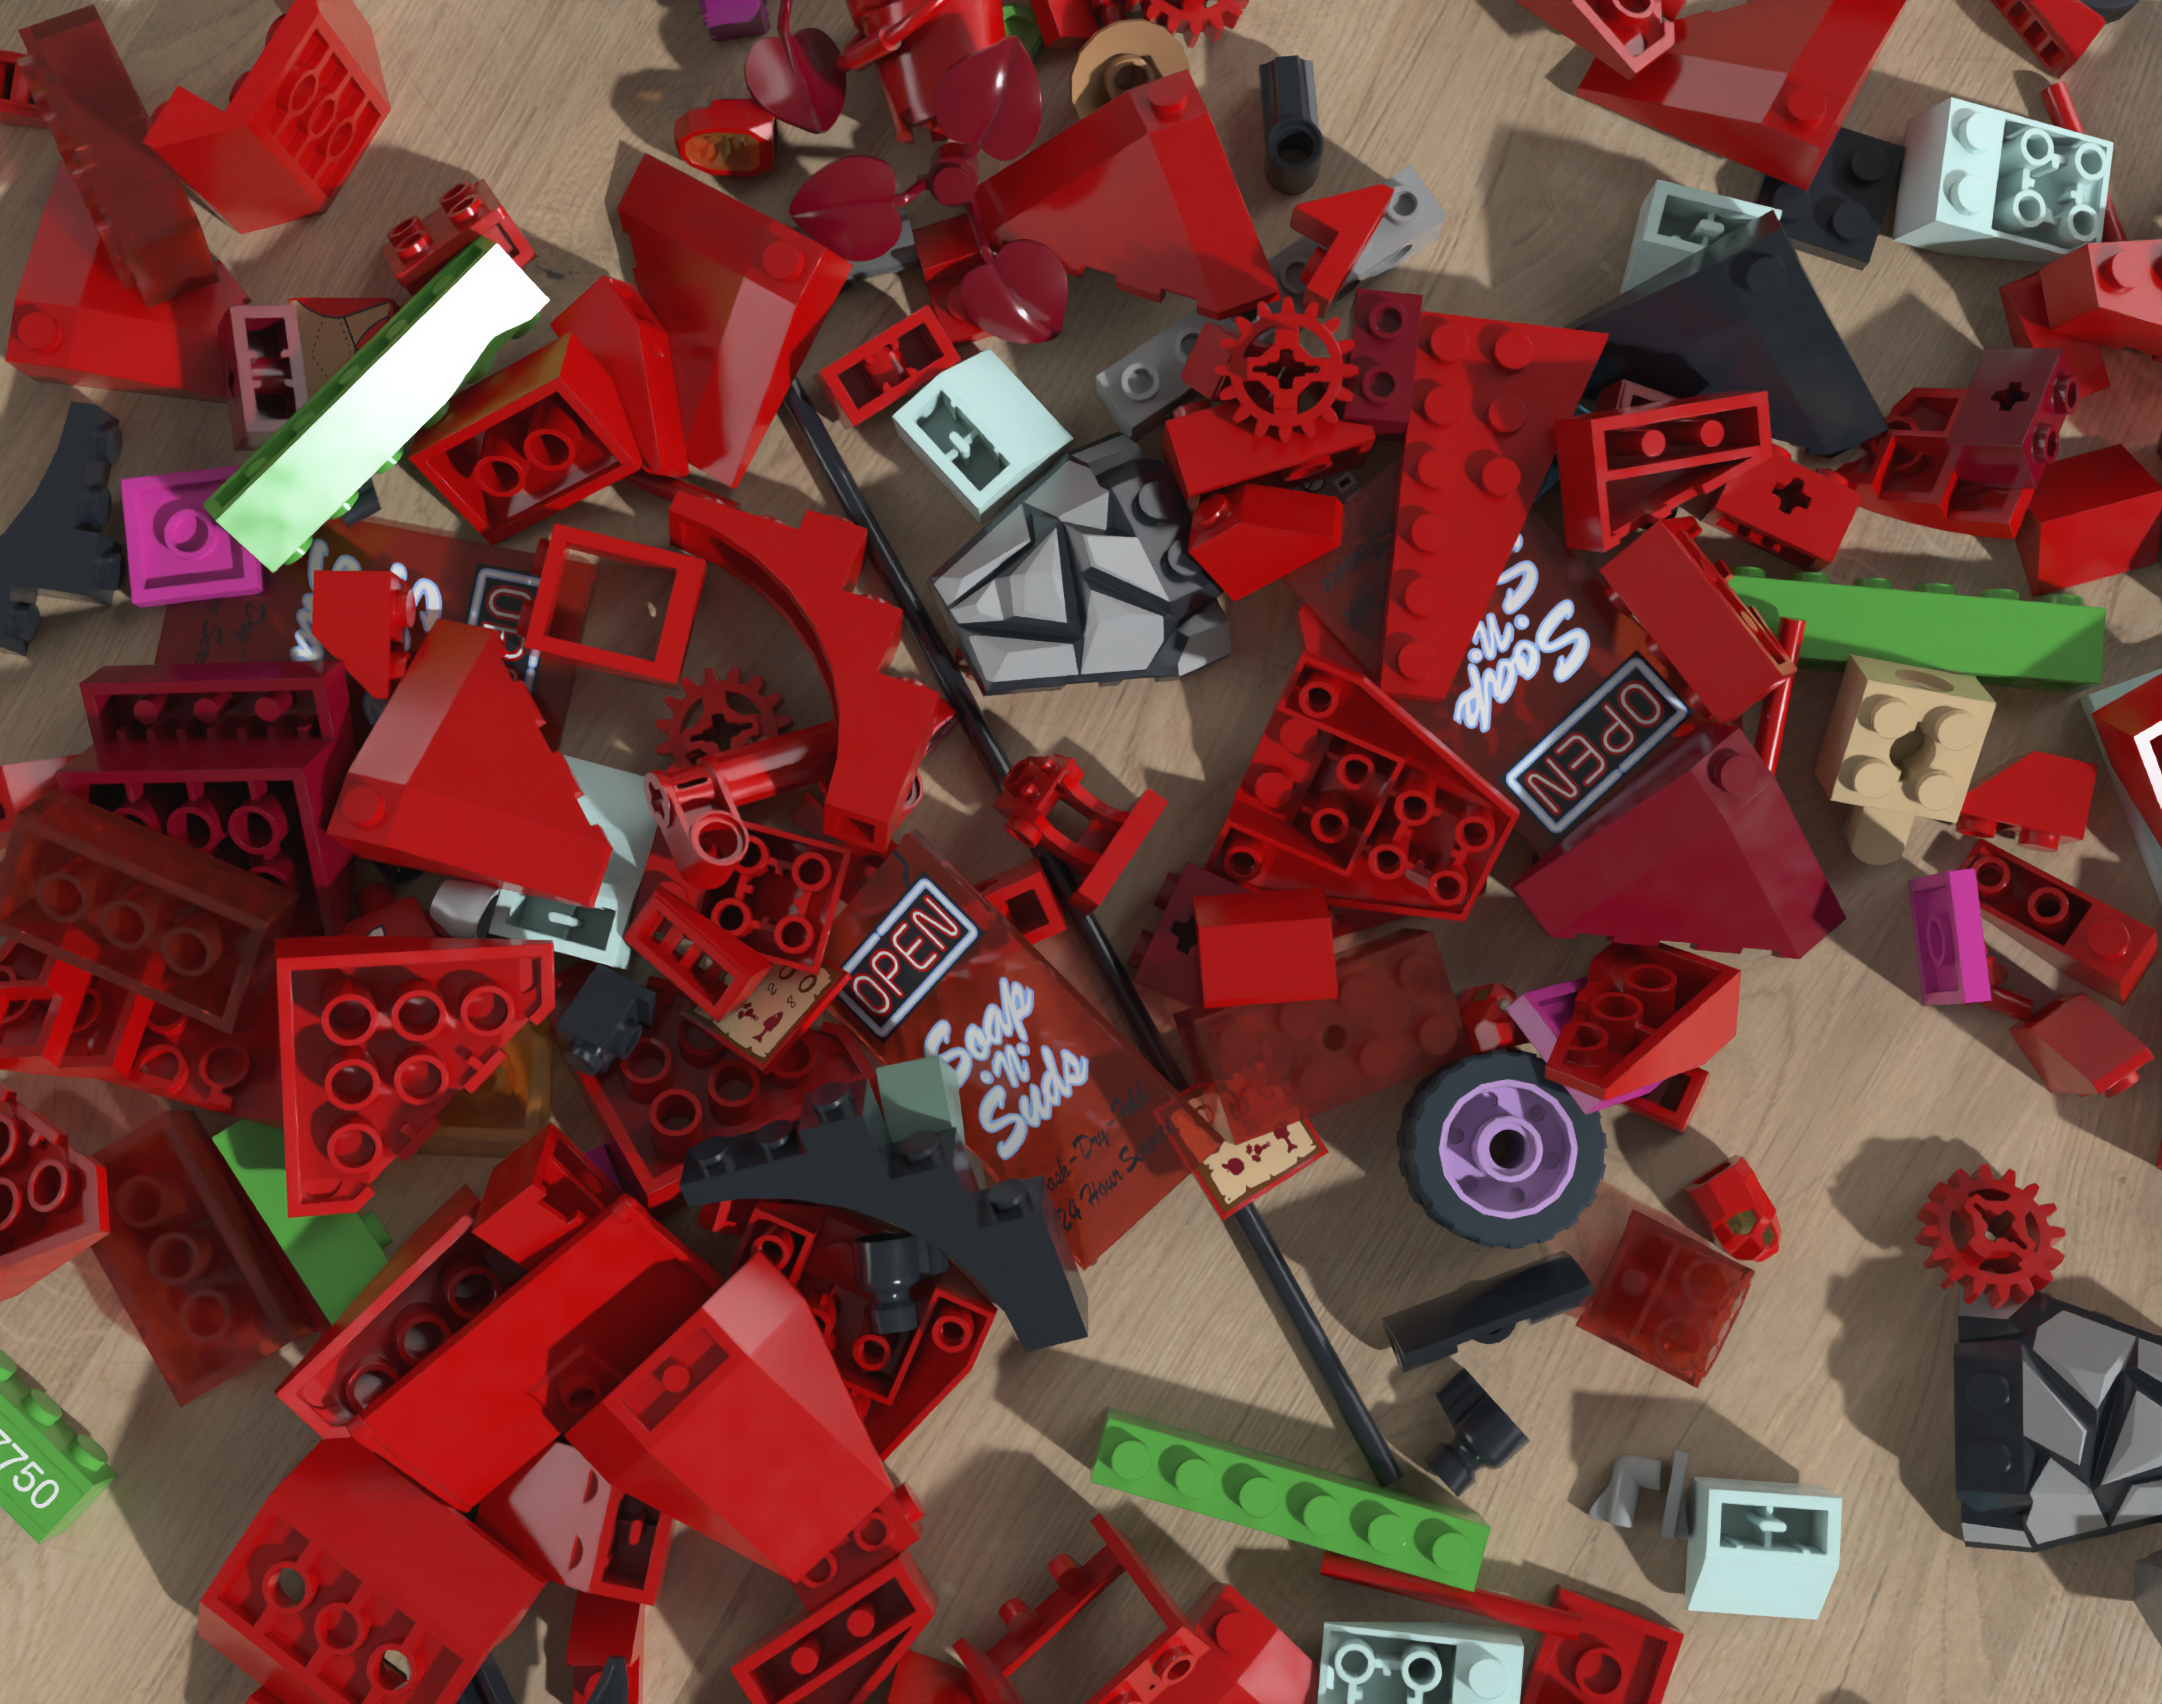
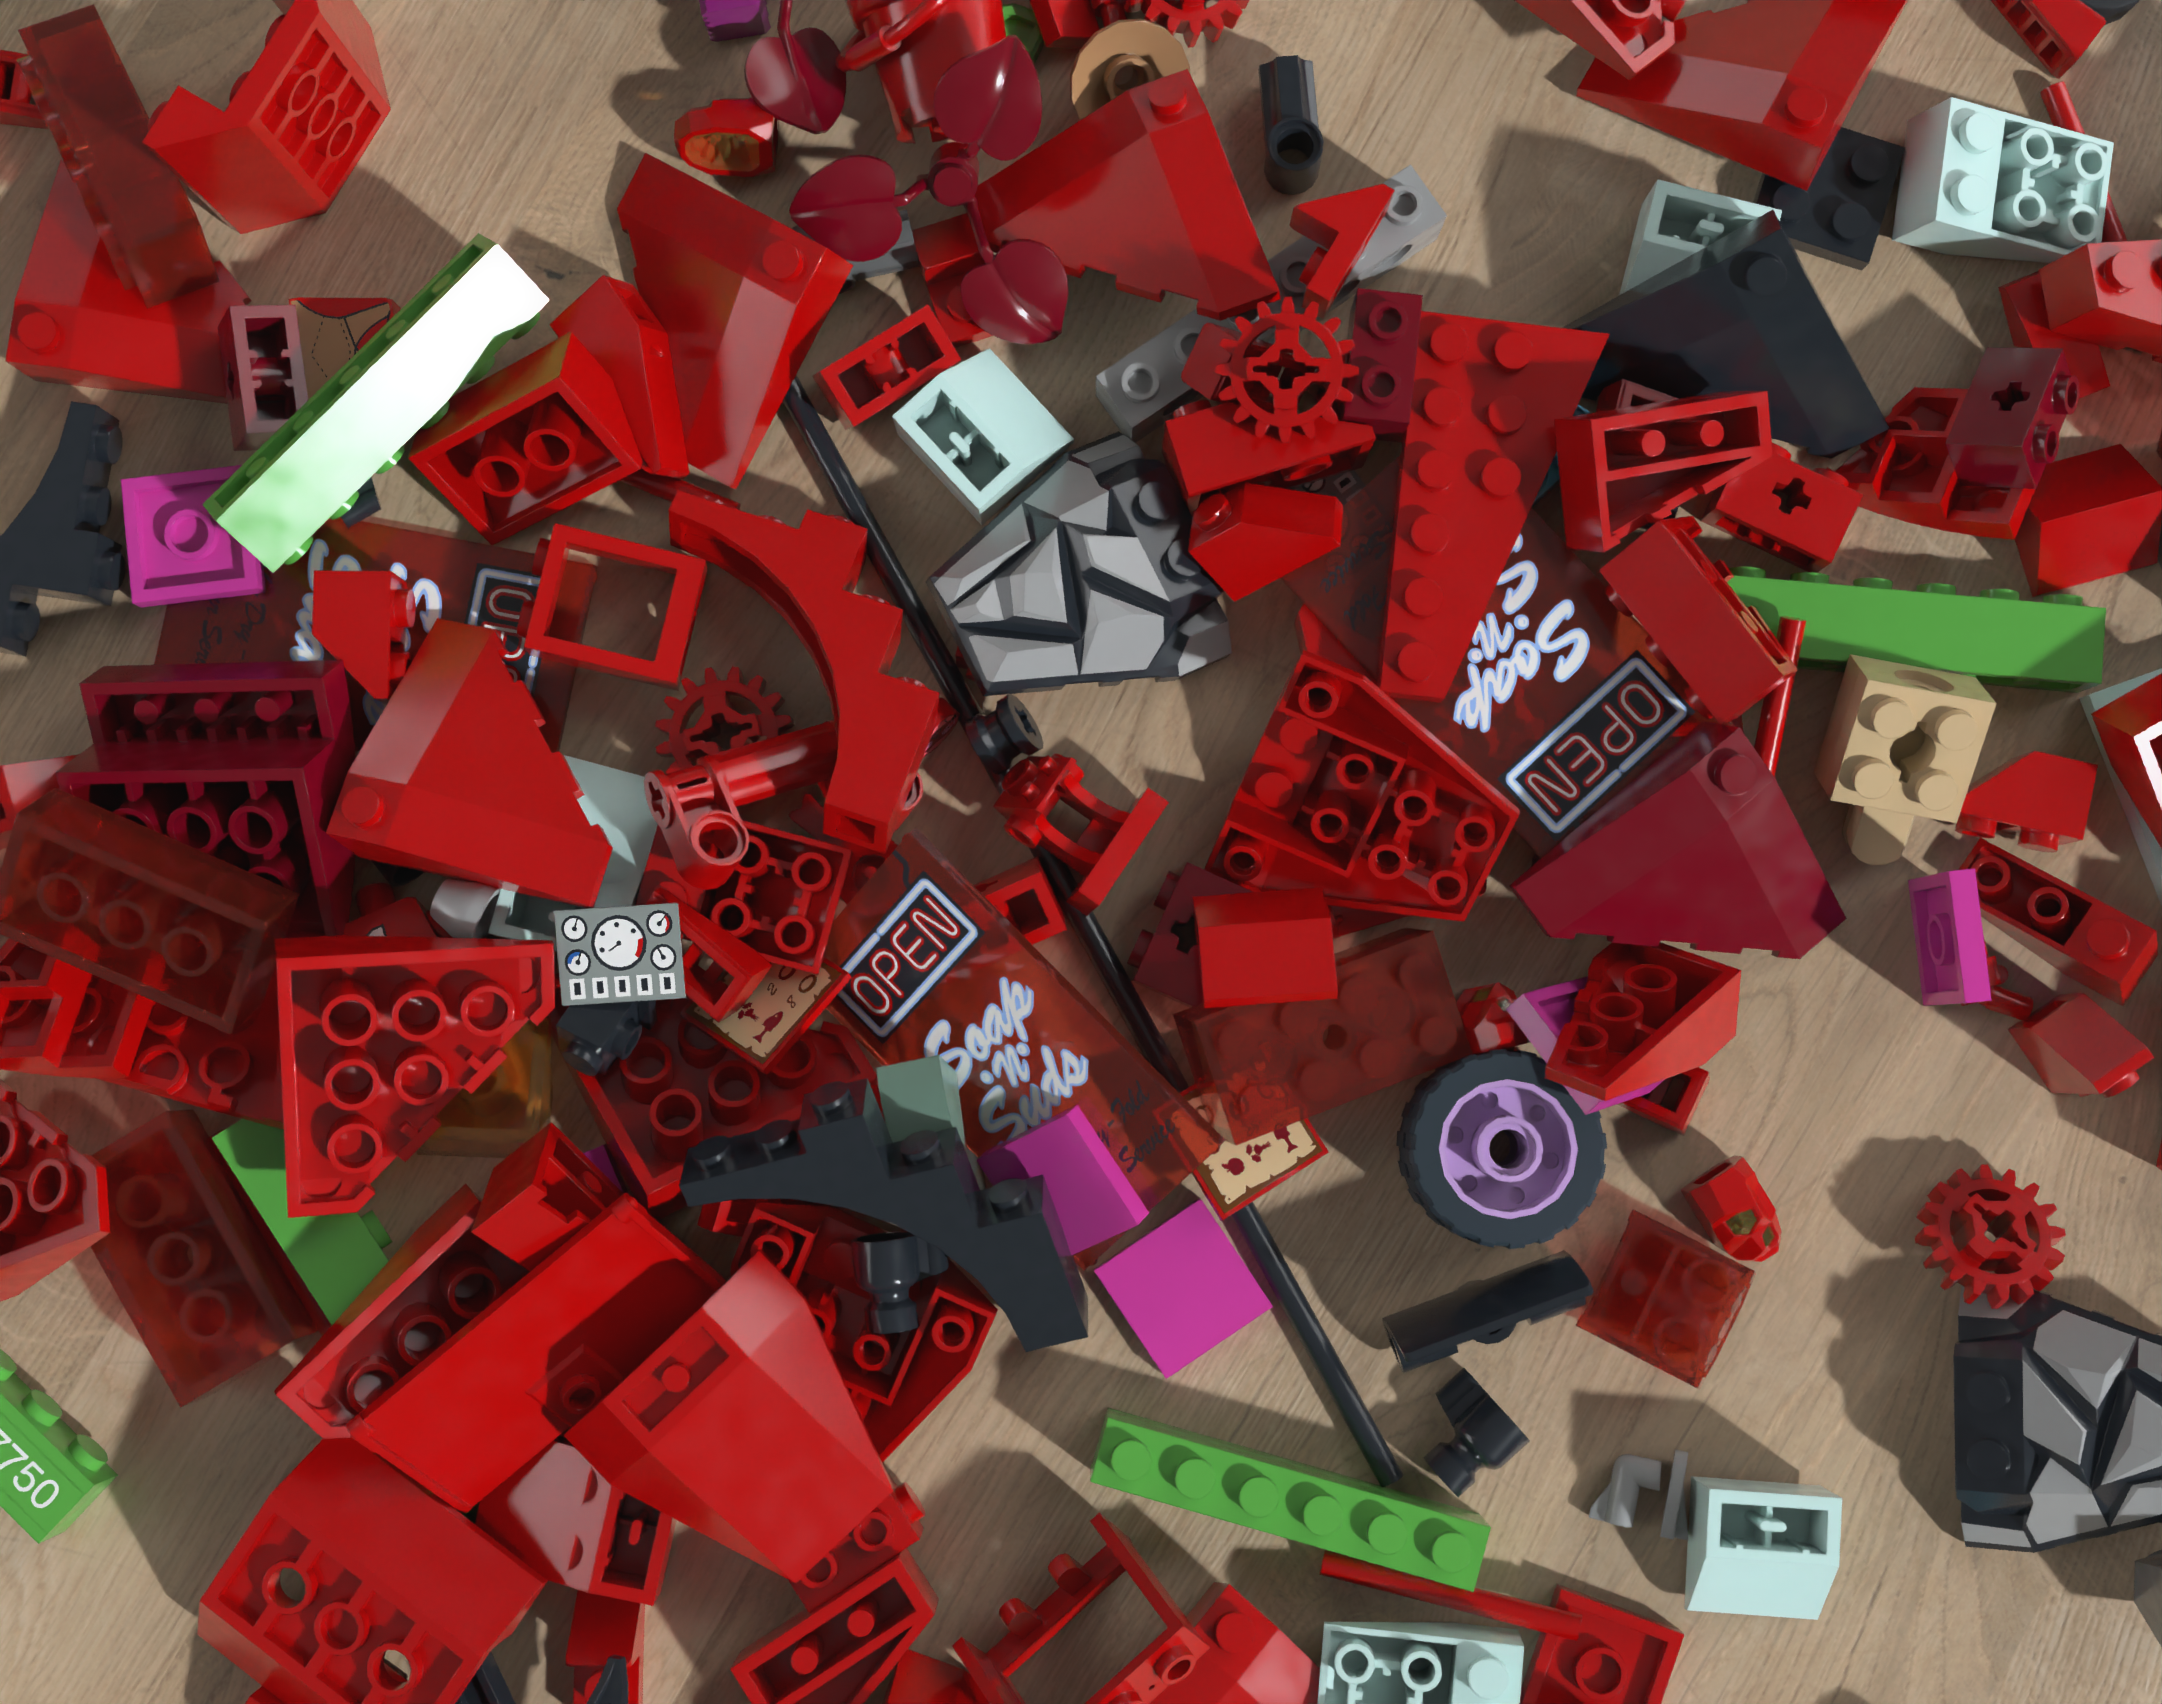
red bracket [381,179,538,297] -> none
none -> sticker [554,903,686,1006]
none -> black wheel [965,694,1043,775]
none -> dark pink tile [977,1103,1150,1256]
none -> dark pink tile [1094,1197,1273,1379]

